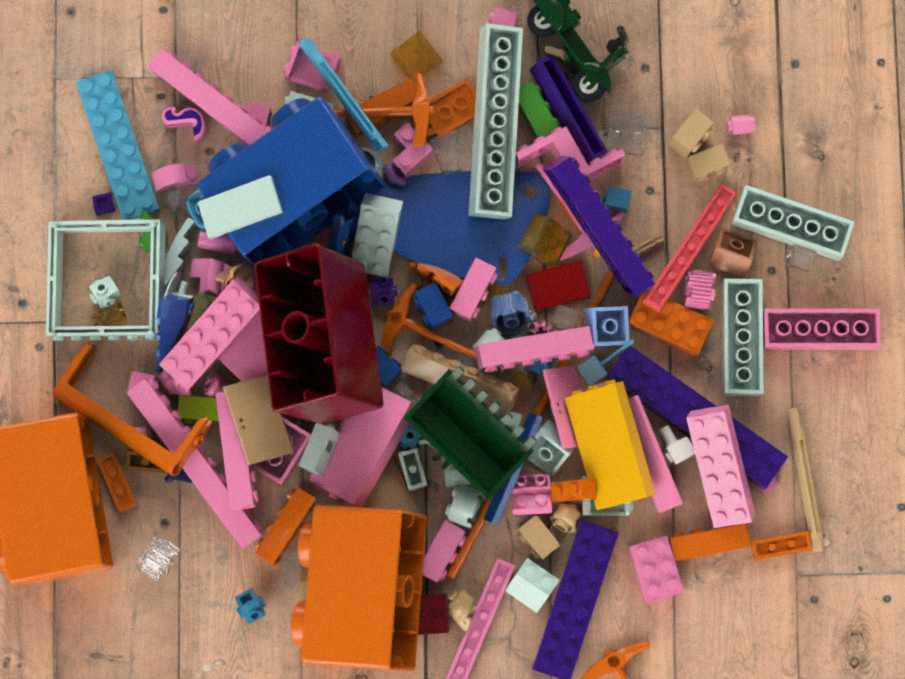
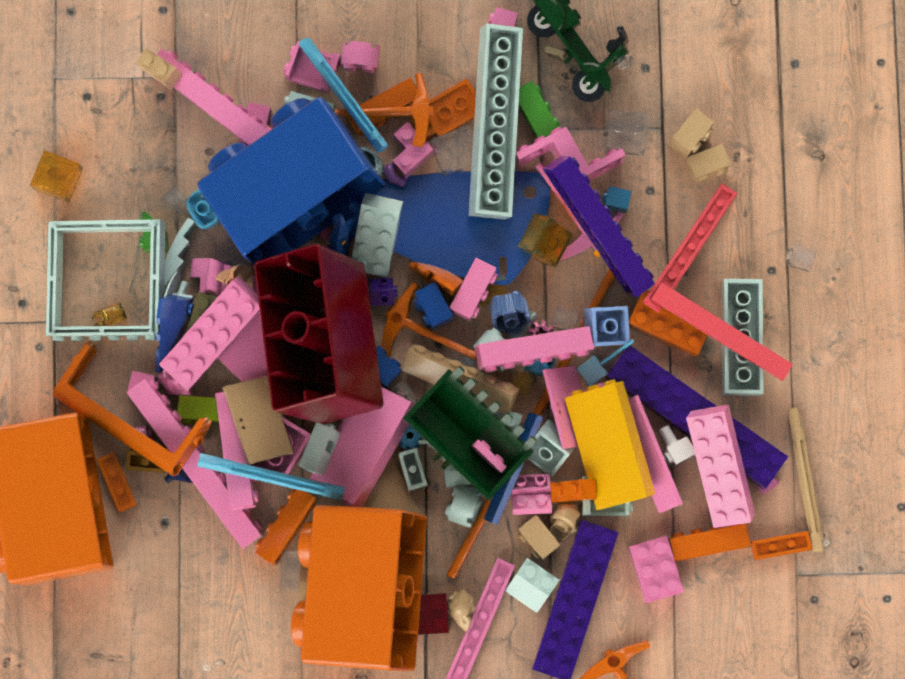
medium azure plate [76,69,160,220] -> none
light aqua brick [89,276,121,309] -> none
dark purple tile [92,192,115,216] -> none
clear brick [137,535,180,582] -> none
bright pink brick [152,163,199,191] -> none
bright pink animal [162,107,207,143] -> none
bright pink brick [197,229,240,256] -> none
light aqua tile [198,175,283,239] -> none
bright pink cone [202,373,227,398] -> none
dark azure brick [235,588,266,624] -> none
clear yellow tile [390,31,443,82] -> none
bright pink brick [423,520,467,583] -> none
red tile [525,260,591,312] -> none
dark purple brick [529,55,608,165] -> none
tan axle [632,233,665,255] -> none
bright pink brick [682,270,716,311] -> none
nougat slope [709,228,757,278] -> none
bright pink brick [726,114,755,135] -> none
light aqua brick [731,185,854,261] -> none
bright pink brick [763,309,881,350] -> none
none -> clear yellow brick [30,150,83,203]
none -> tan brick [136,48,182,90]
none -> medium azure piece [197,453,345,501]
none -> bright pink brick [341,41,380,74]
none -> bright pink plate [470,440,506,474]
none -> coral tile [650,282,793,381]

